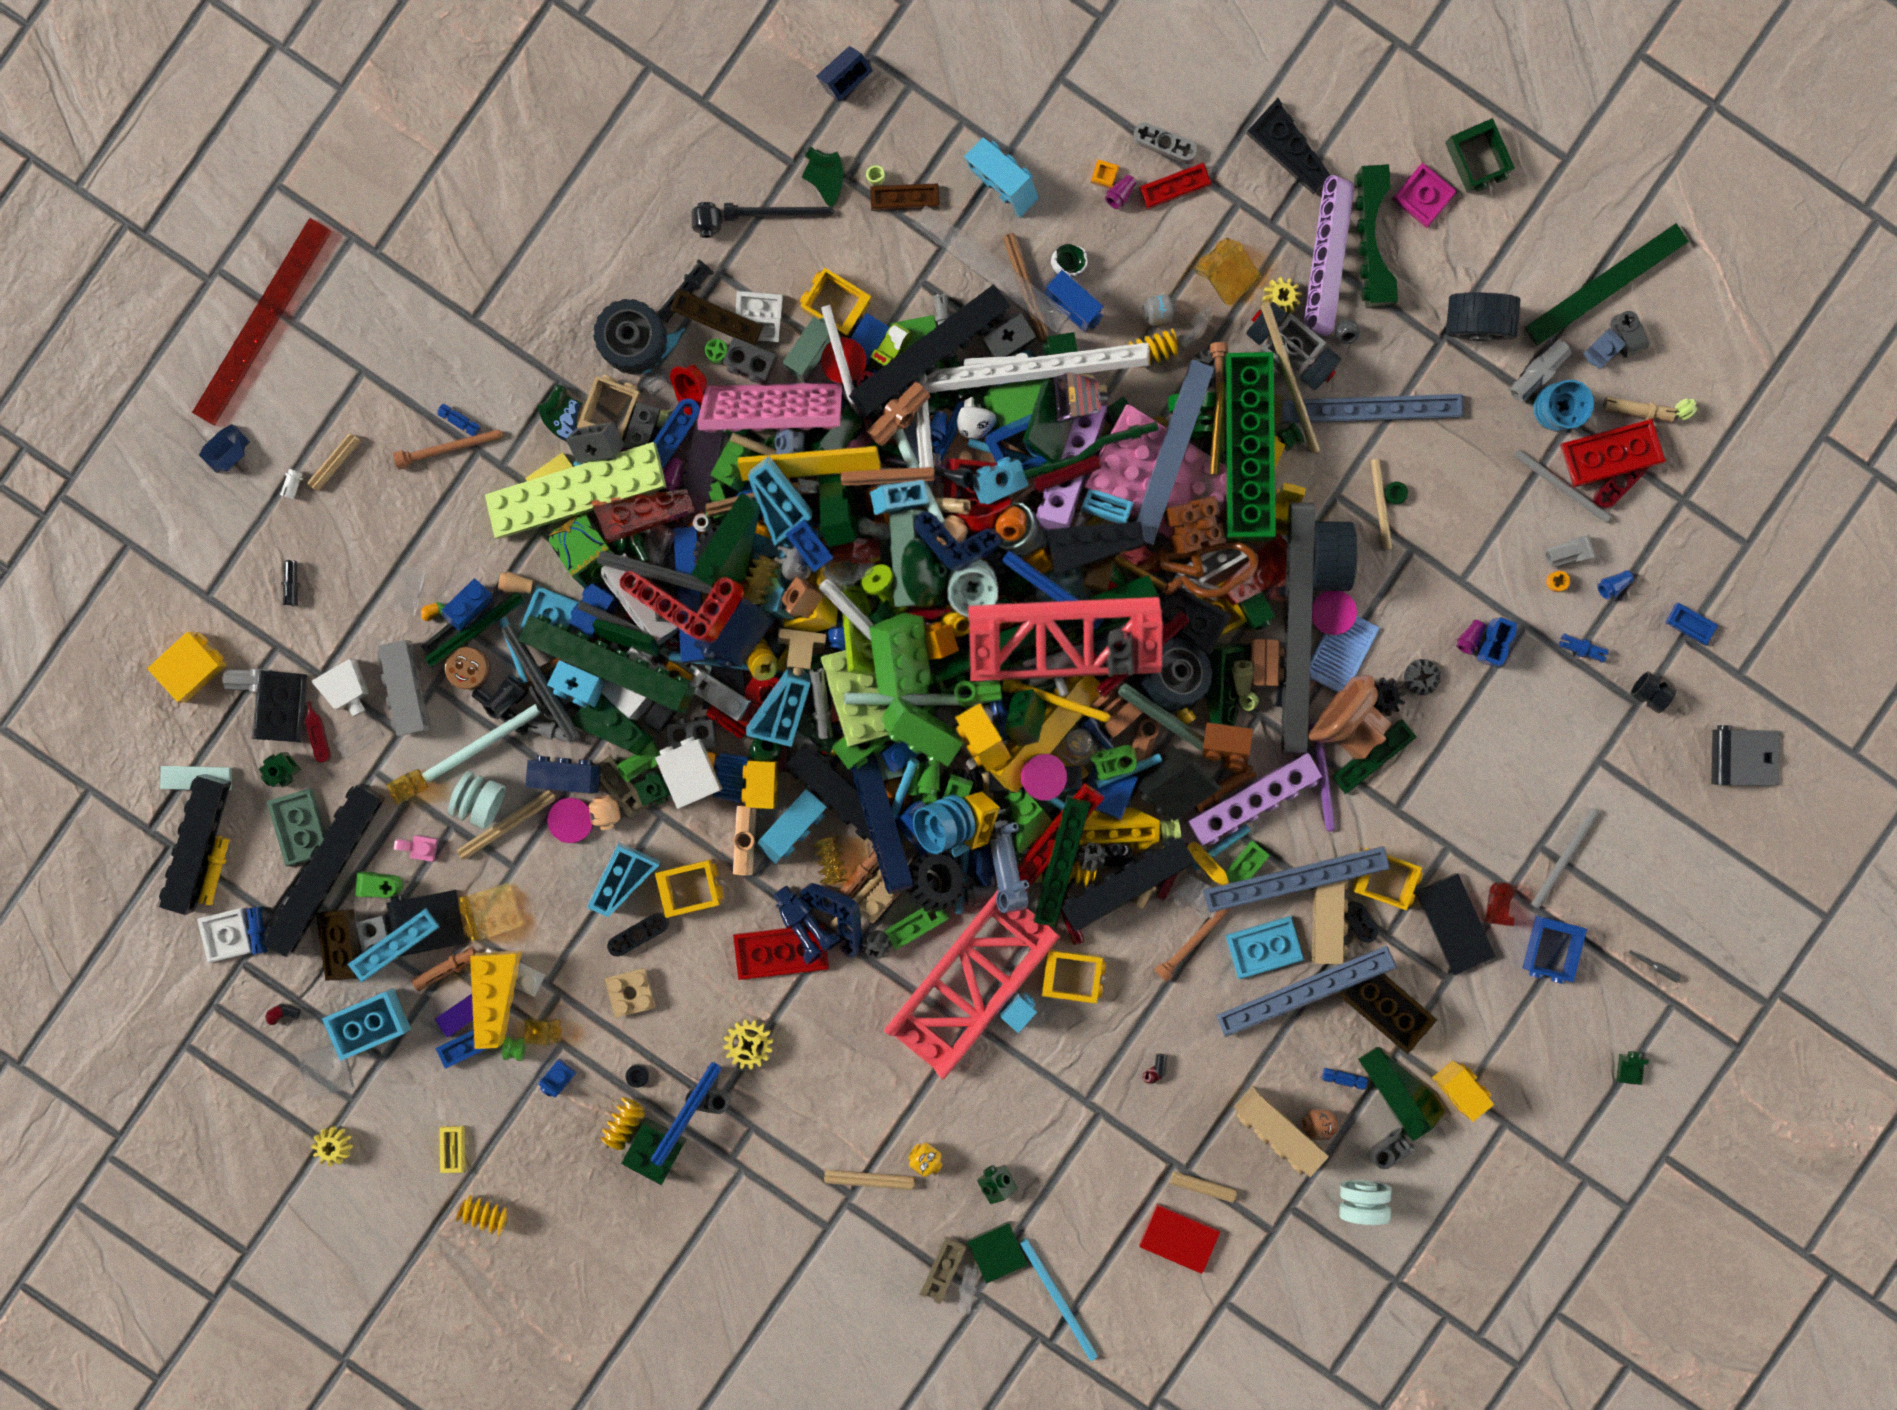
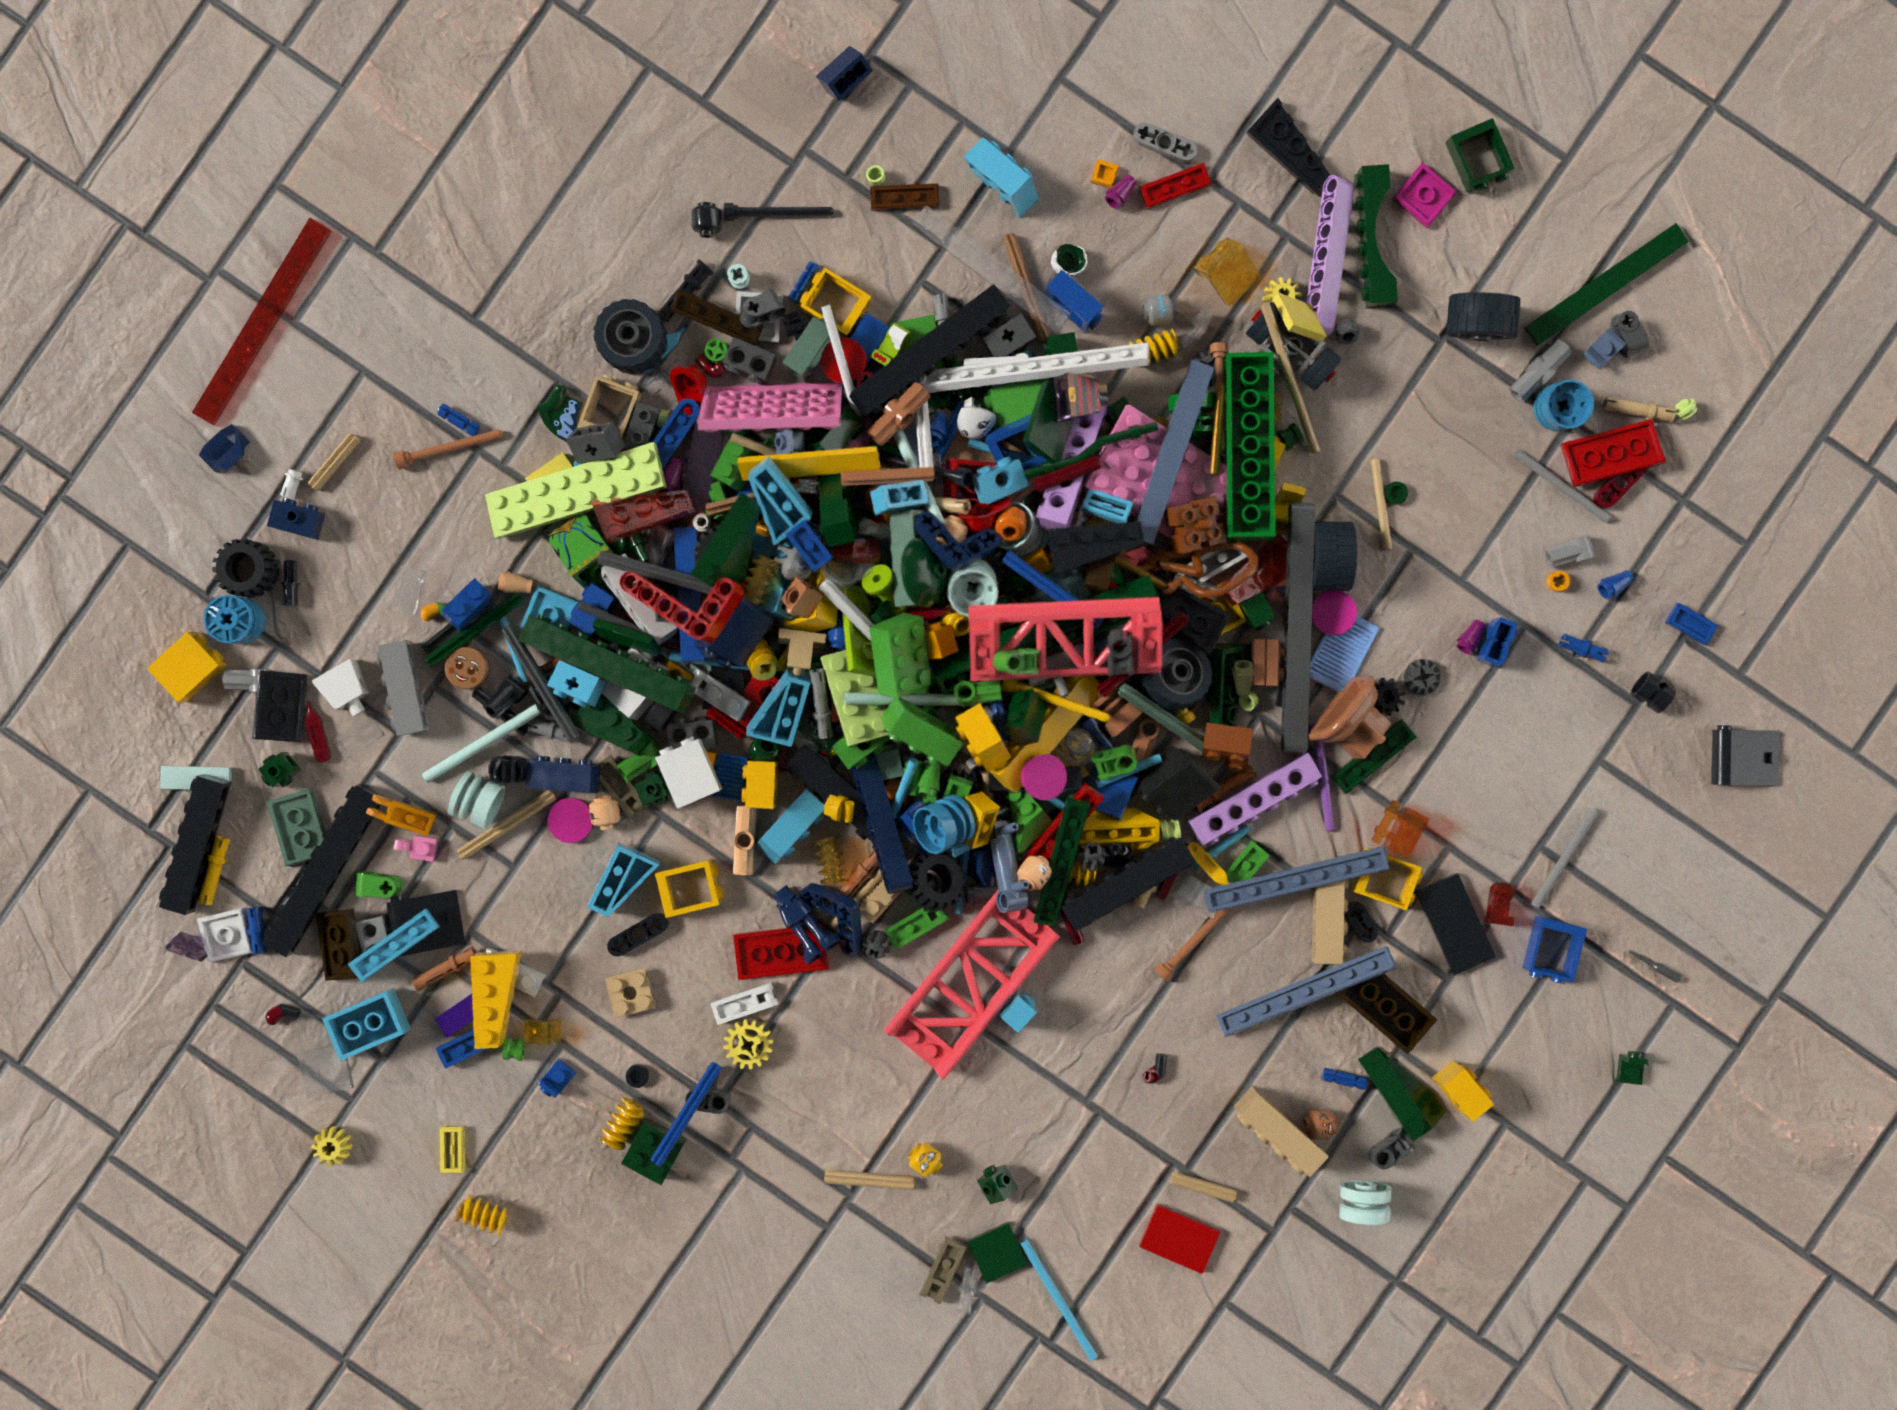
clear yellow bracket [386,769,429,805] -> none
clear yellow bracket [459,883,522,941] -> none
dark green arm [801,147,844,207] -> none
blue plate [880,741,922,772] -> none
yellow window [1041,949,1106,1004] -> none
medium azure tile [1225,916,1304,979] -> none
sand blue tile [1279,394,1463,424] -> none
none -> clear purple bracket [166,932,208,962]
none -> dark azure wheel [203,595,266,645]
none -> black tyre [212,539,279,598]
none -> dark blue brick [267,497,325,540]
none -> light orange hinge [366,794,436,836]
none -> black gear [488,755,527,784]
none -> dark red arm [695,353,726,379]
none -> white plate [710,982,779,1025]
none -> light aqua bush [727,264,750,289]
none -> dark grey piece [740,289,786,328]
none -> black gear [783,311,808,341]
none -> blue axle [788,261,820,304]
none -> yellow piece [824,795,854,823]
none -> bright green piece [993,648,1039,674]
none -> light nougat head [1017,856,1052,891]
none -> light yellow tile [1273,293,1327,342]
none -> clear orange brick [1371,800,1430,859]

